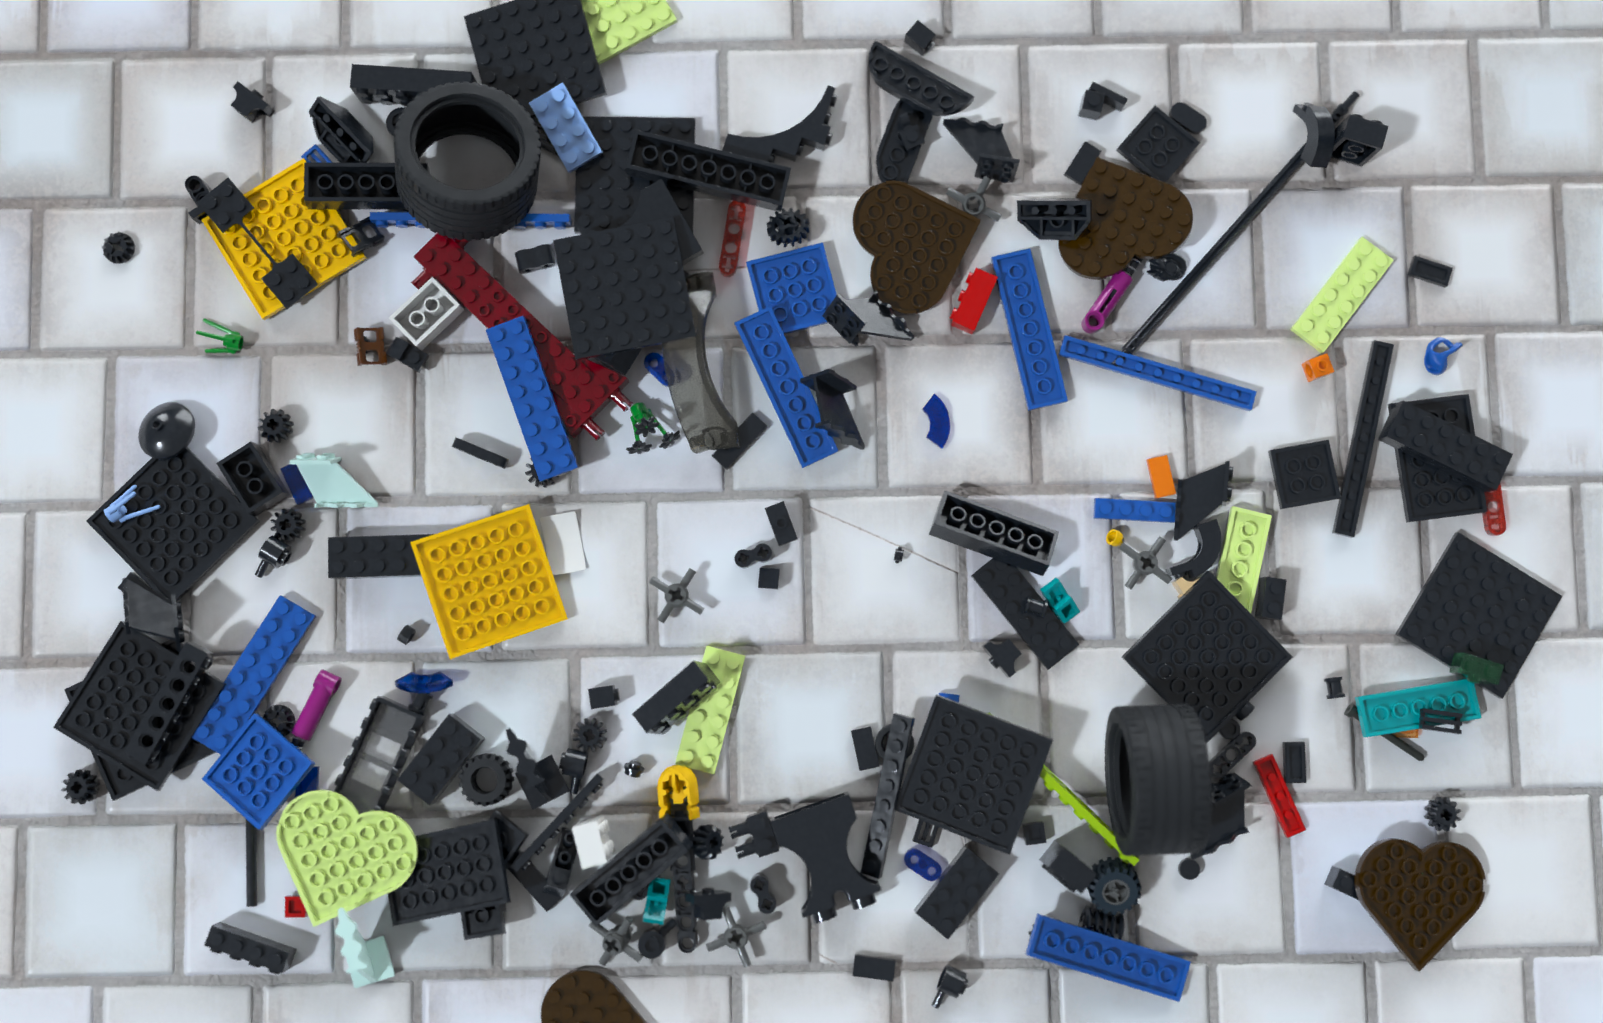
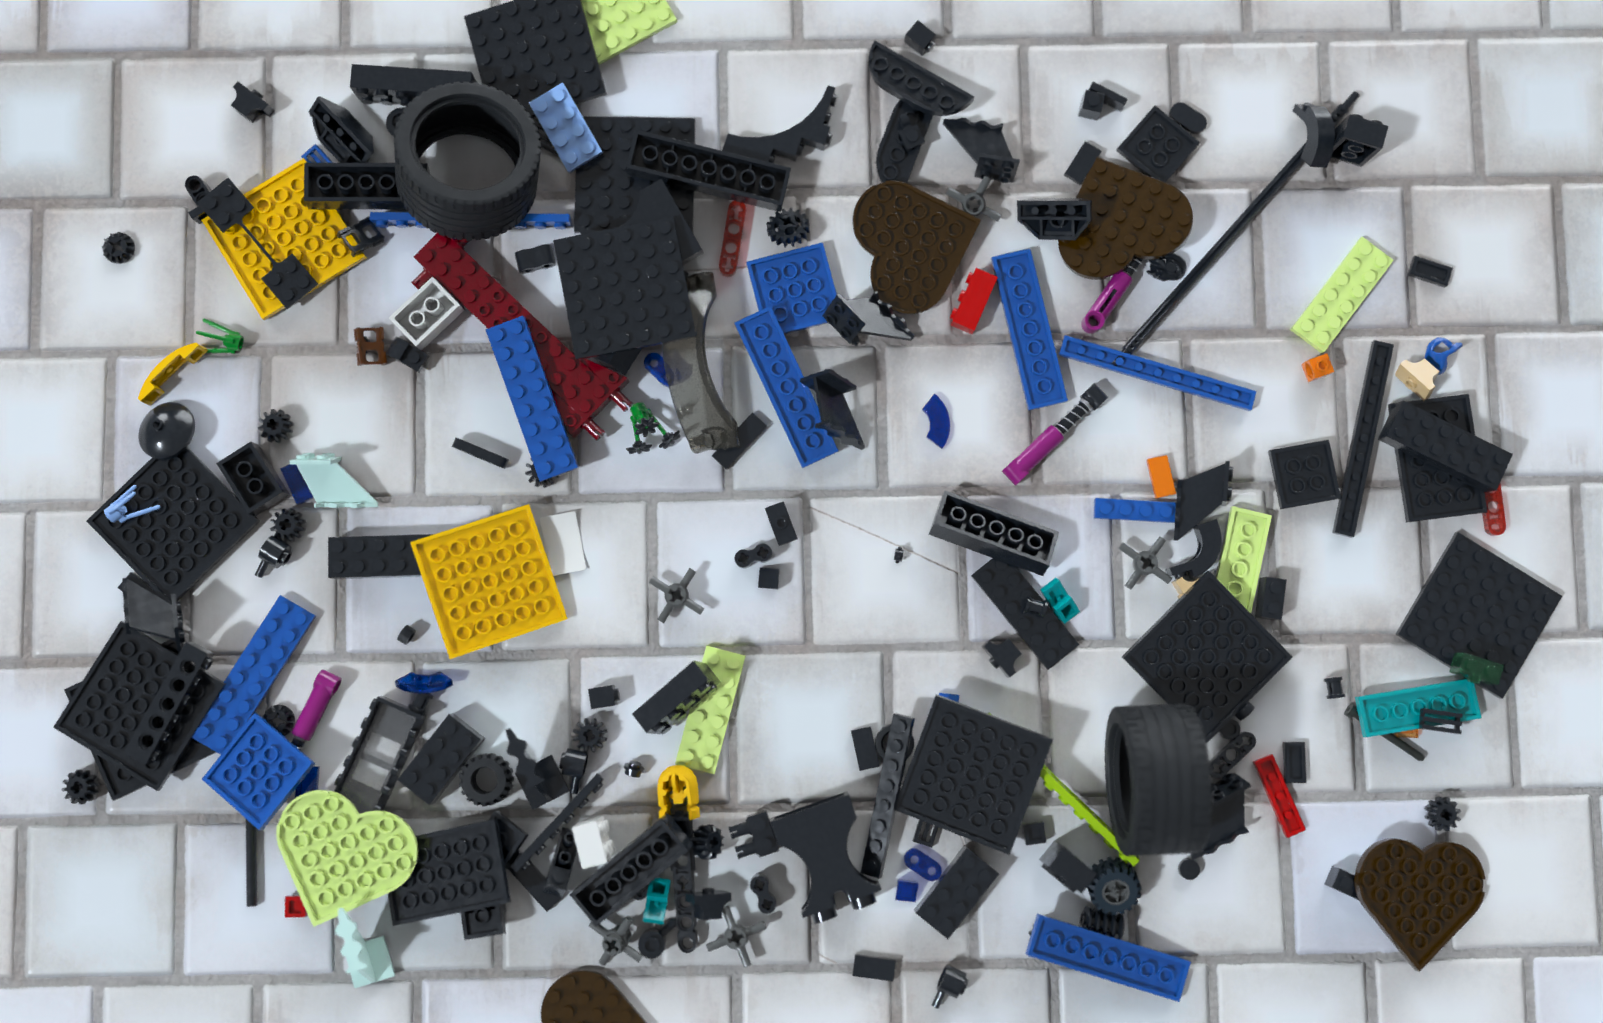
black brick [204,922,297,974] -> none
yellow hinge [1106,529,1124,547] -> none
none -> yellow slope [138,342,208,406]
none -> clear blue slope [895,879,919,902]
none -> piece [1002,383,1108,486]
none -> tan brick [1395,358,1439,401]

